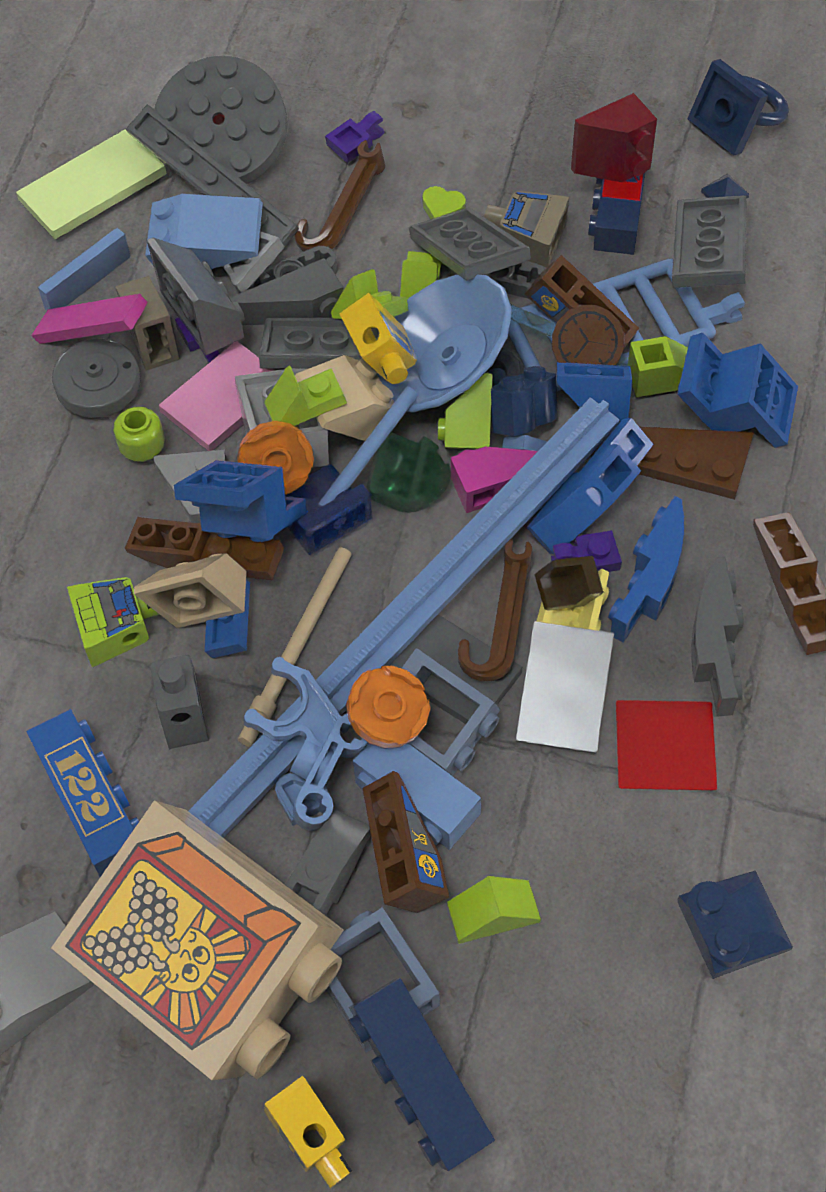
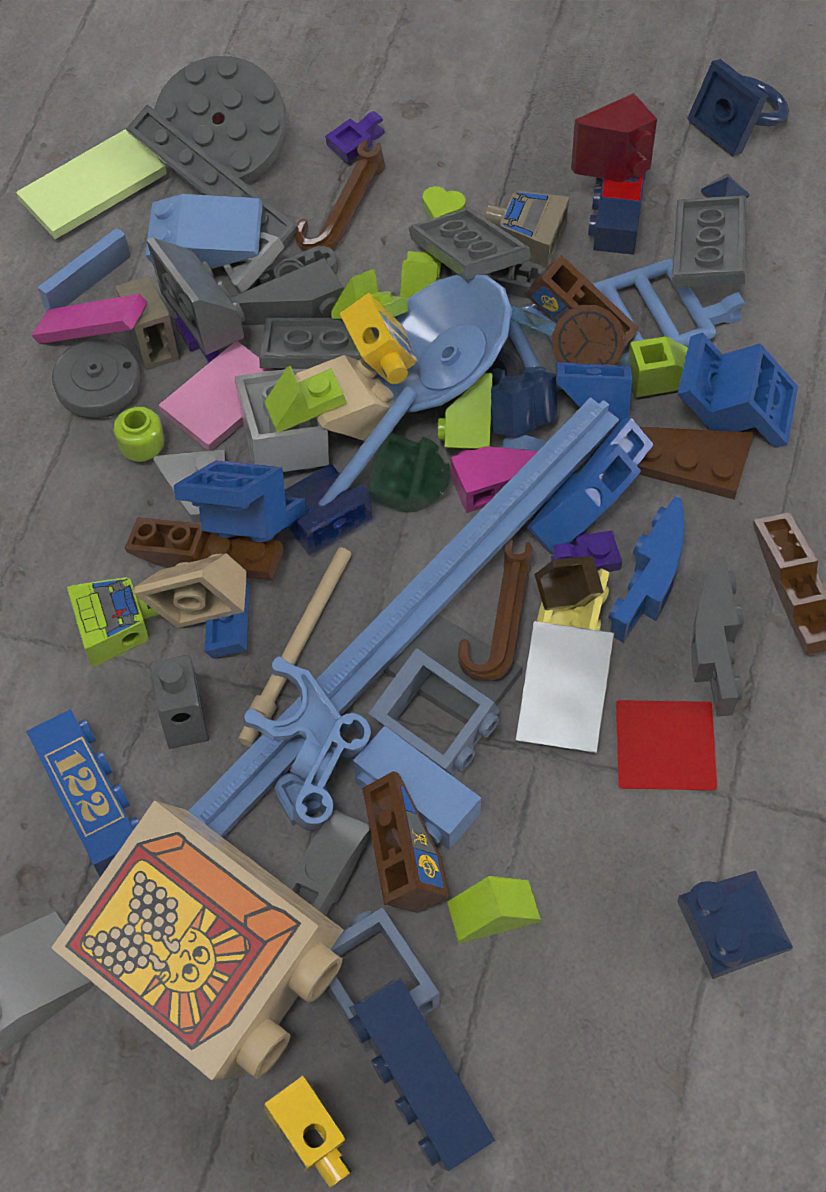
orange tile [237,421,314,494] -> none
orange tile [346,665,430,748] -> none

